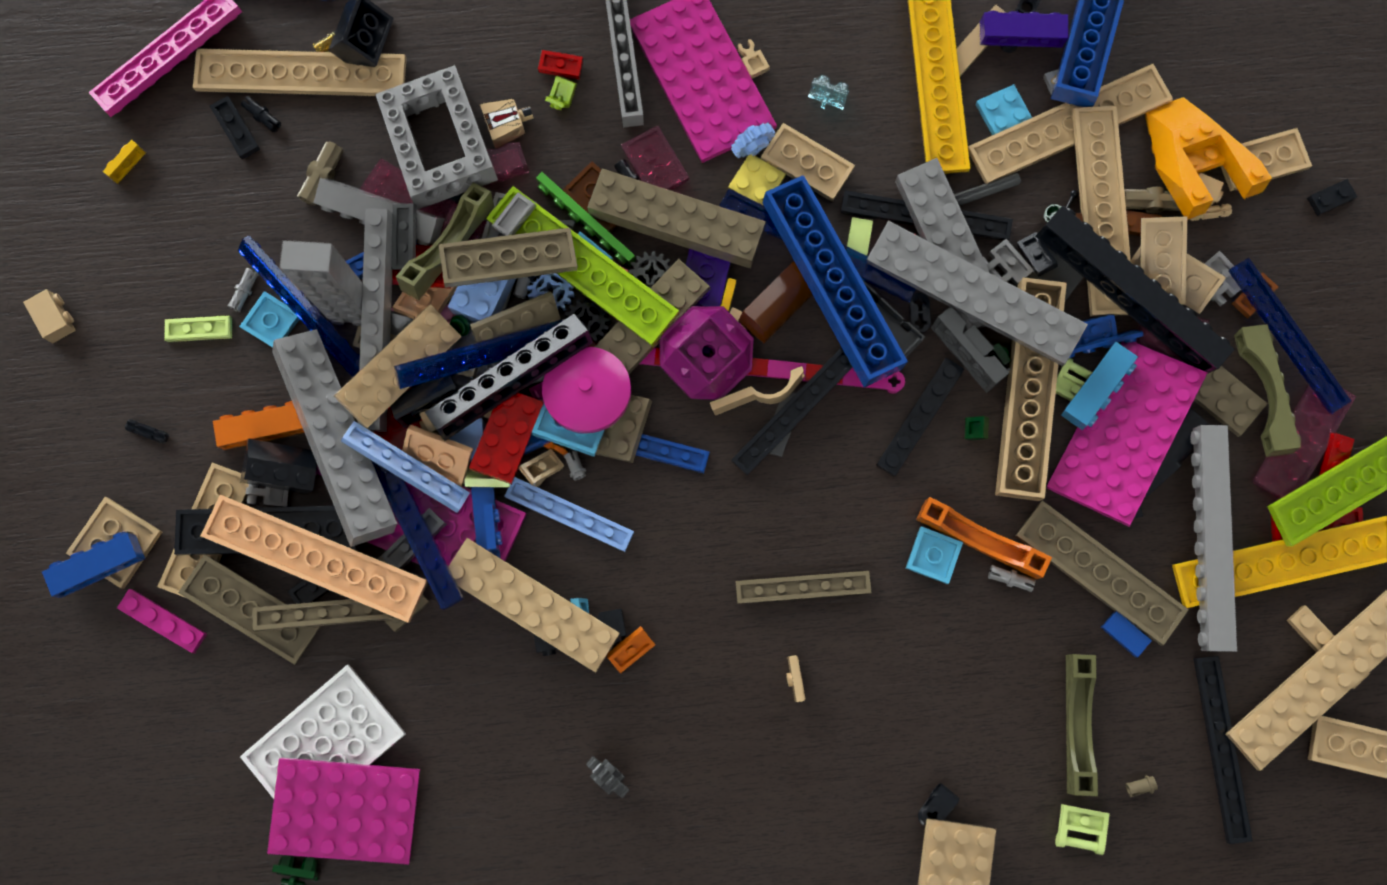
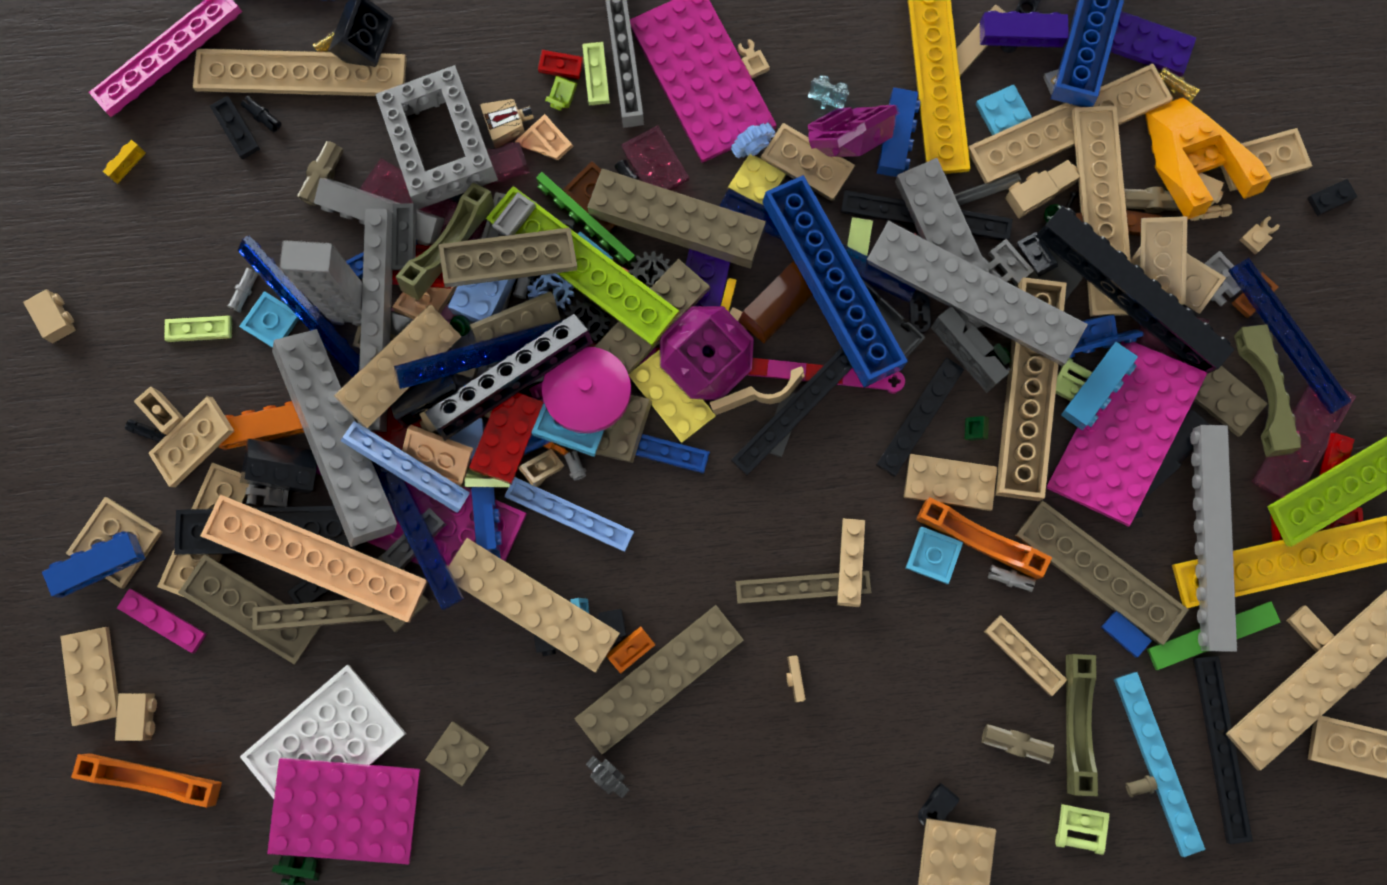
none -> tan plate [60,627,118,726]
none -> orange arch [71,753,222,808]
none -> tan brick [115,694,157,741]
none -> tan brick [134,386,184,435]
none -> tan plate [149,396,234,487]
none -> dark tan plate [425,721,490,786]
none -> light nougat wing [515,114,574,160]
none -> dark tan plate [574,605,744,755]
none -> yellowish green plate [583,42,610,106]
none -> light yellow plate [629,350,716,443]
none -> magenta piece [808,105,900,157]
none -> tan plate [837,518,865,607]
none -> blue brick [877,87,920,177]
none -> tan plate [904,454,997,511]
none -> dark tan piece [981,724,1054,764]
none -> tan plate [984,616,1067,696]
none -> tan brick [1005,170,1059,218]
none -> tan brick [1047,160,1080,195]
none -> dark purple plate [1110,11,1196,77]
none -> medium azure plate [1114,672,1205,857]
none -> bright green tile [1147,601,1281,670]
none -> clear yellow pin [1159,67,1200,102]
none -> tan plate [1240,216,1280,254]

